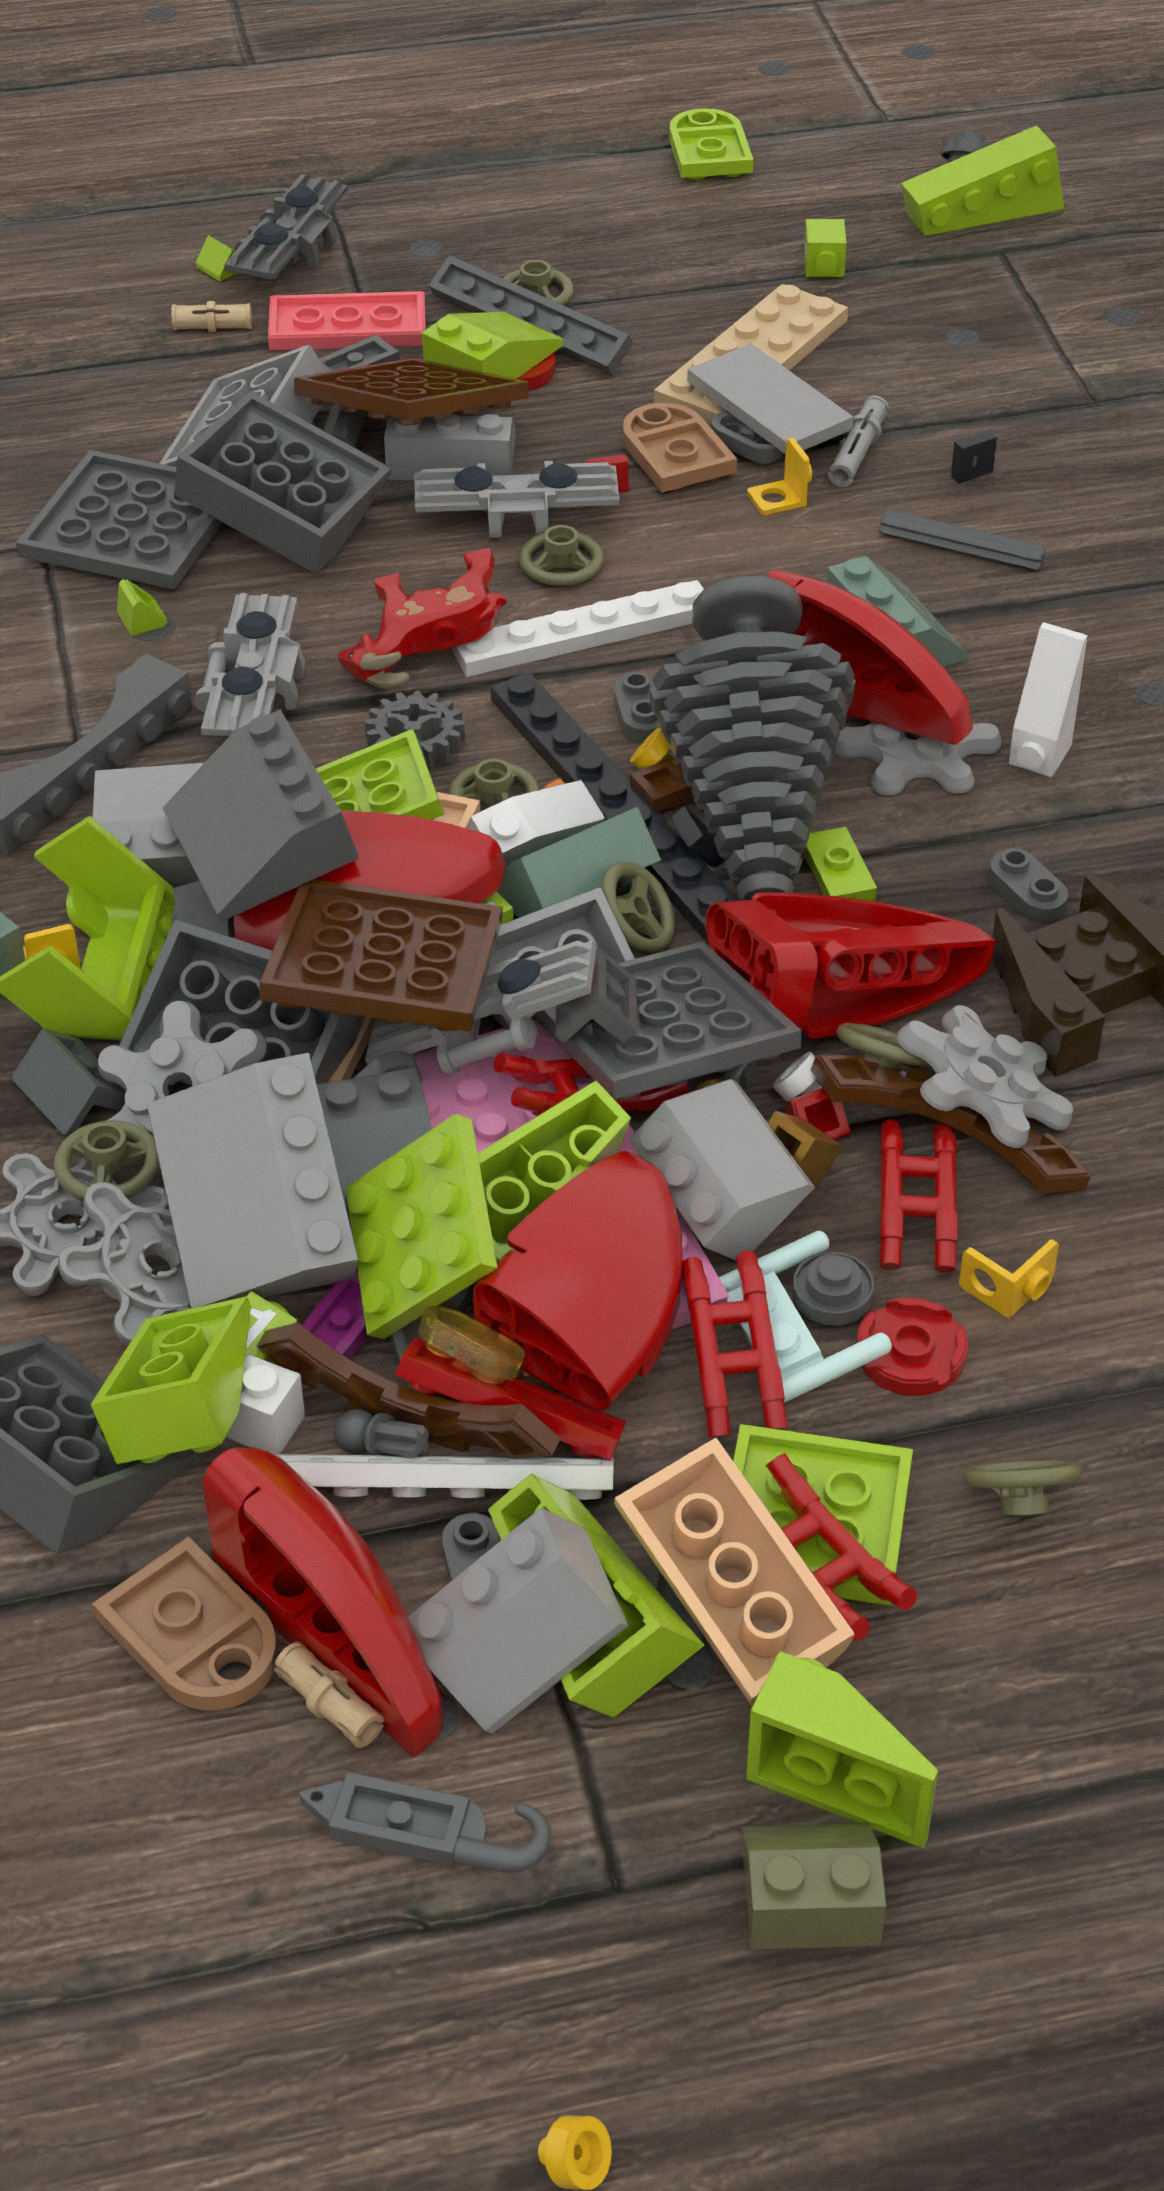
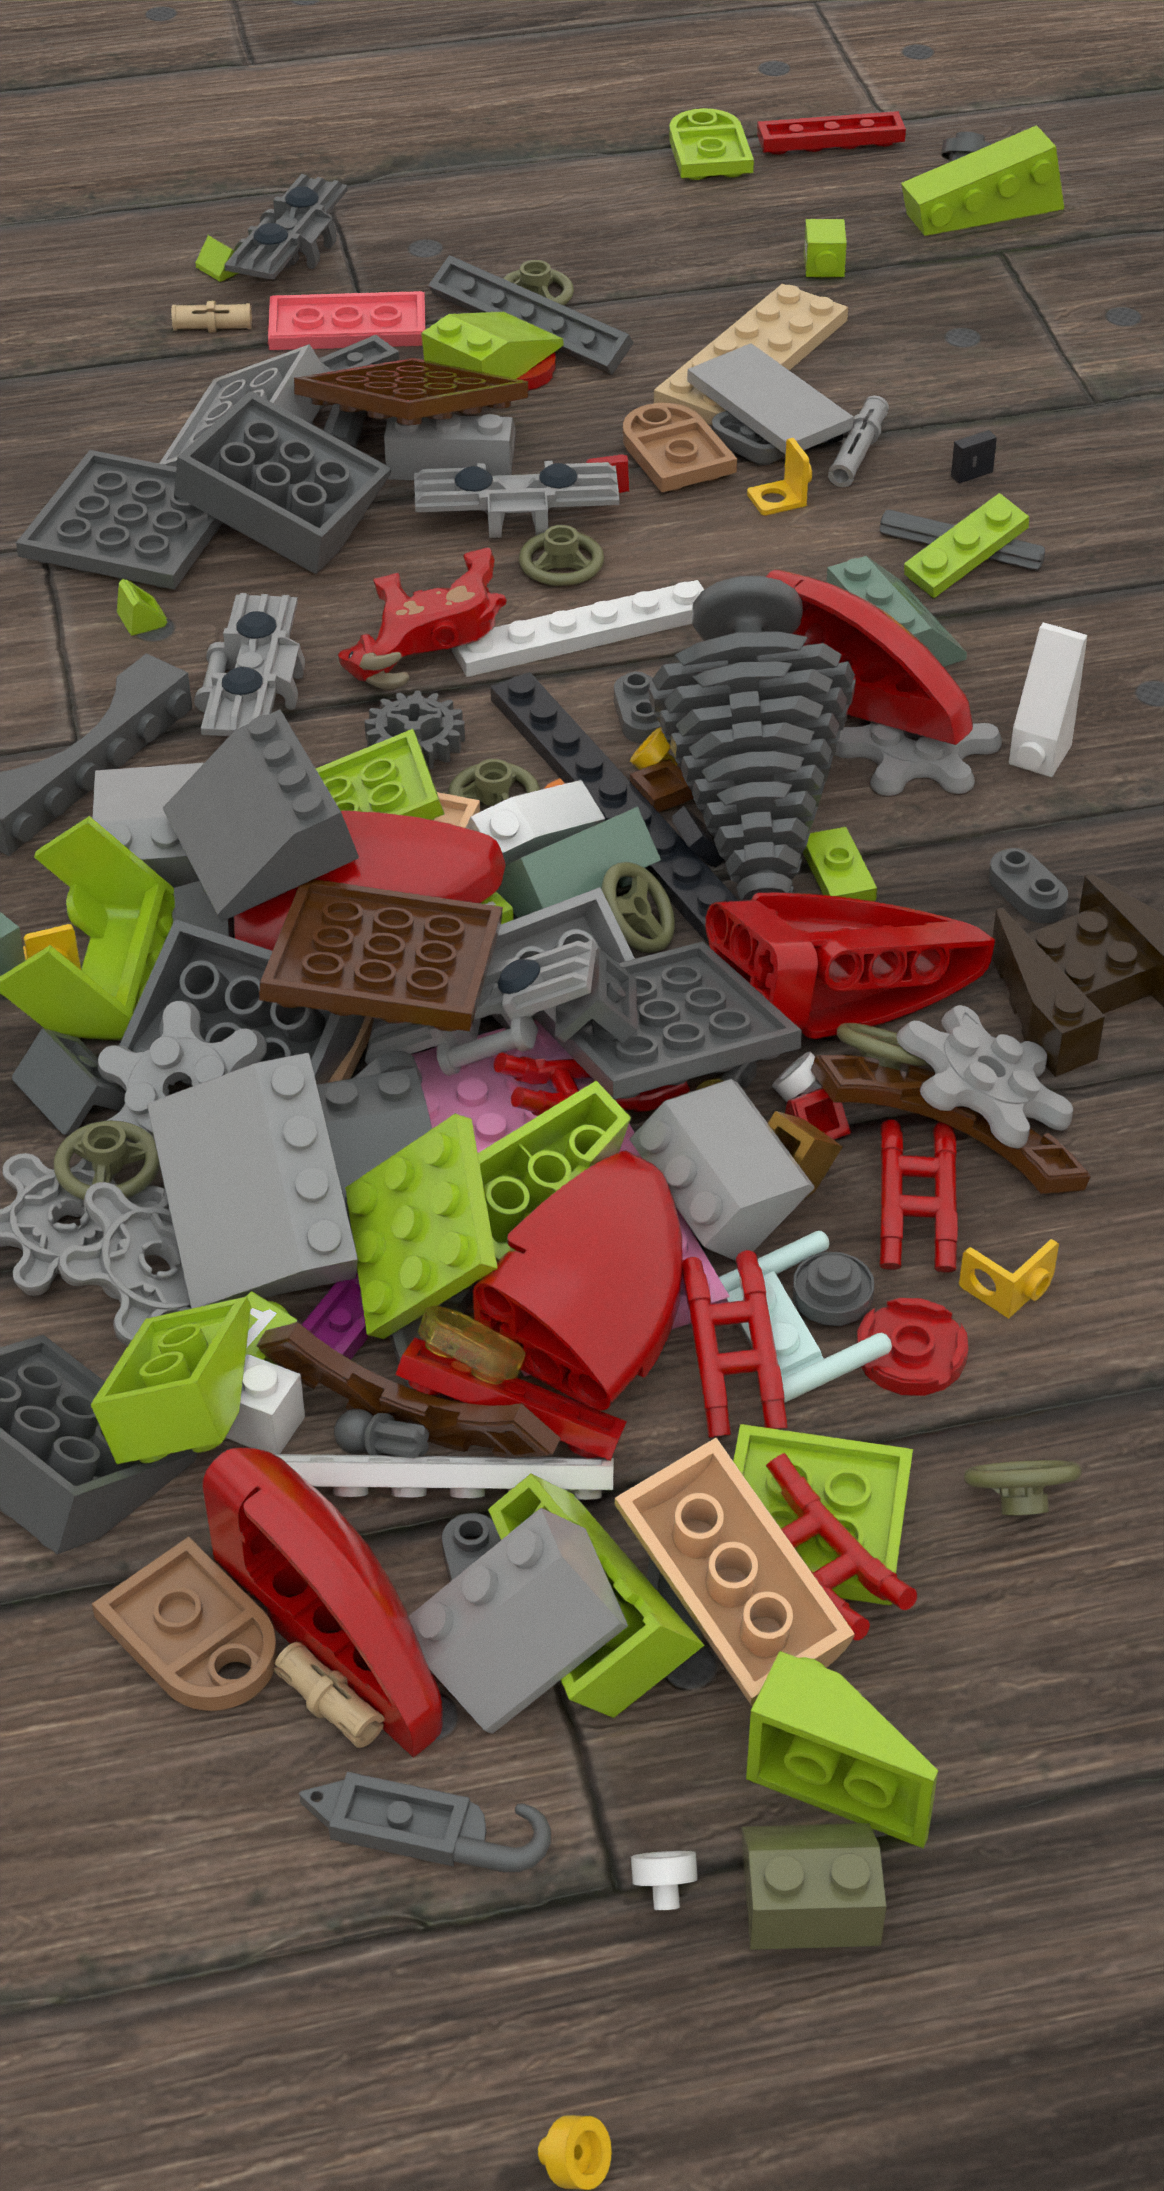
none -> white tile [631,1851,698,1910]
none -> red plate [757,111,906,154]
none -> lime plate [904,493,1029,599]

